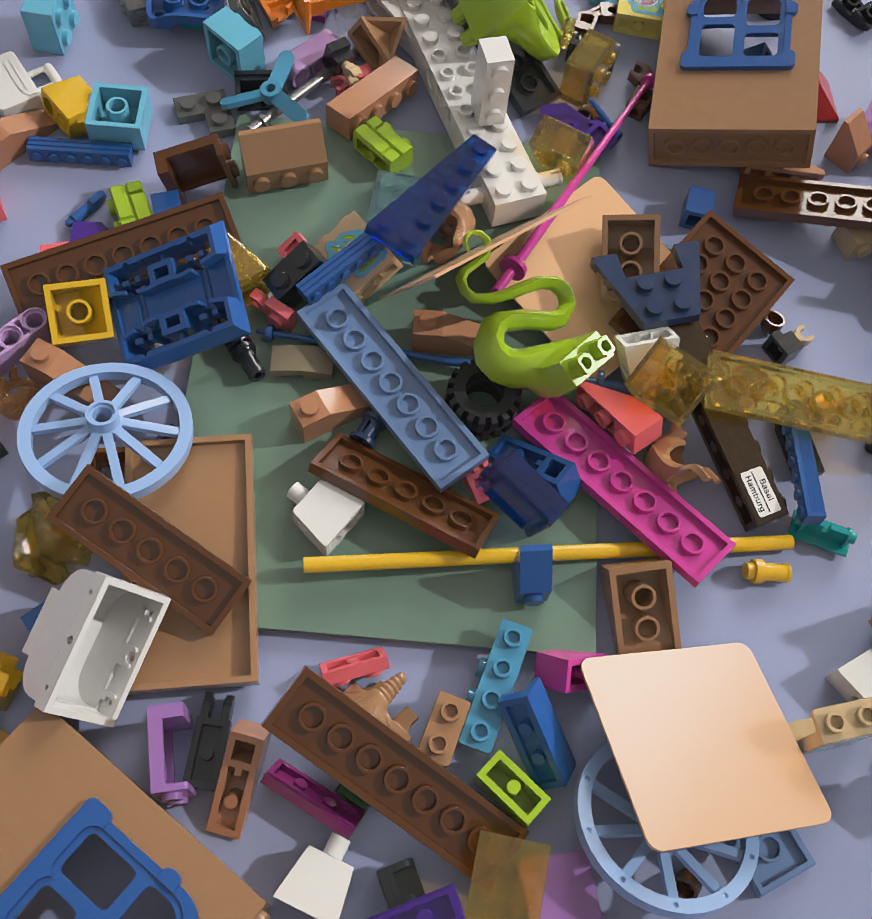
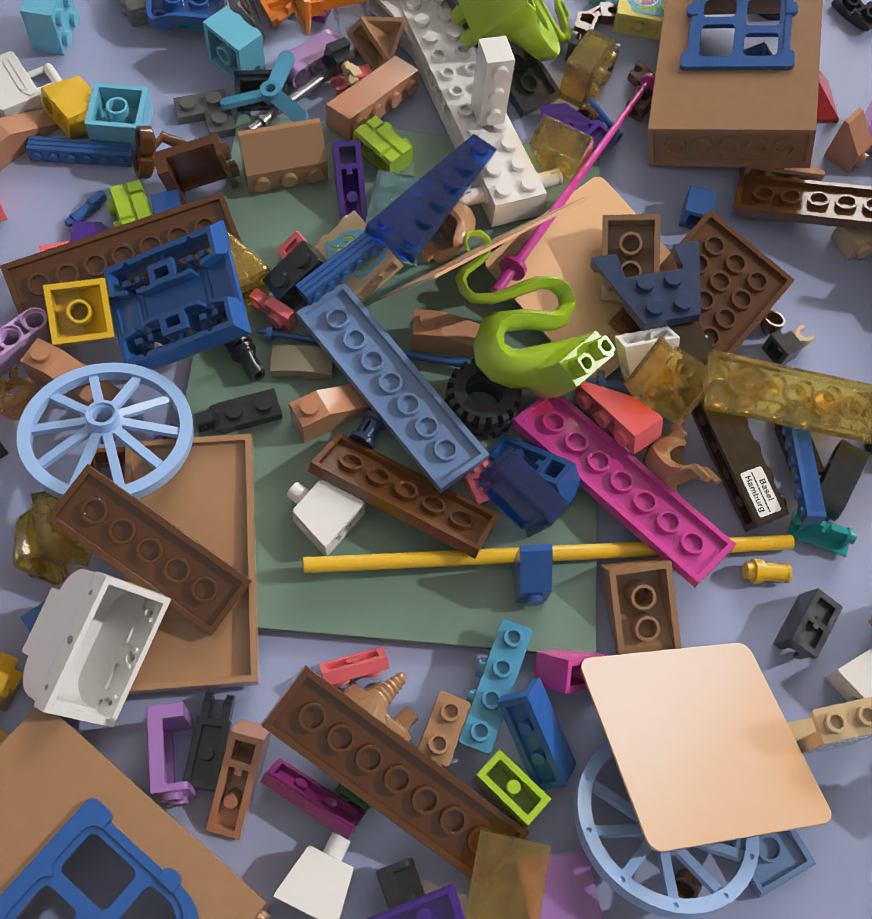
clear yellow piece [560,17,575,49] -> none
none -> reddish brown piece [133,125,187,179]
none -> black hinge [194,388,283,434]
none -> dark purple slope [332,140,369,224]
none -> black hinge [773,588,843,659]
none -> black beam [819,439,870,522]

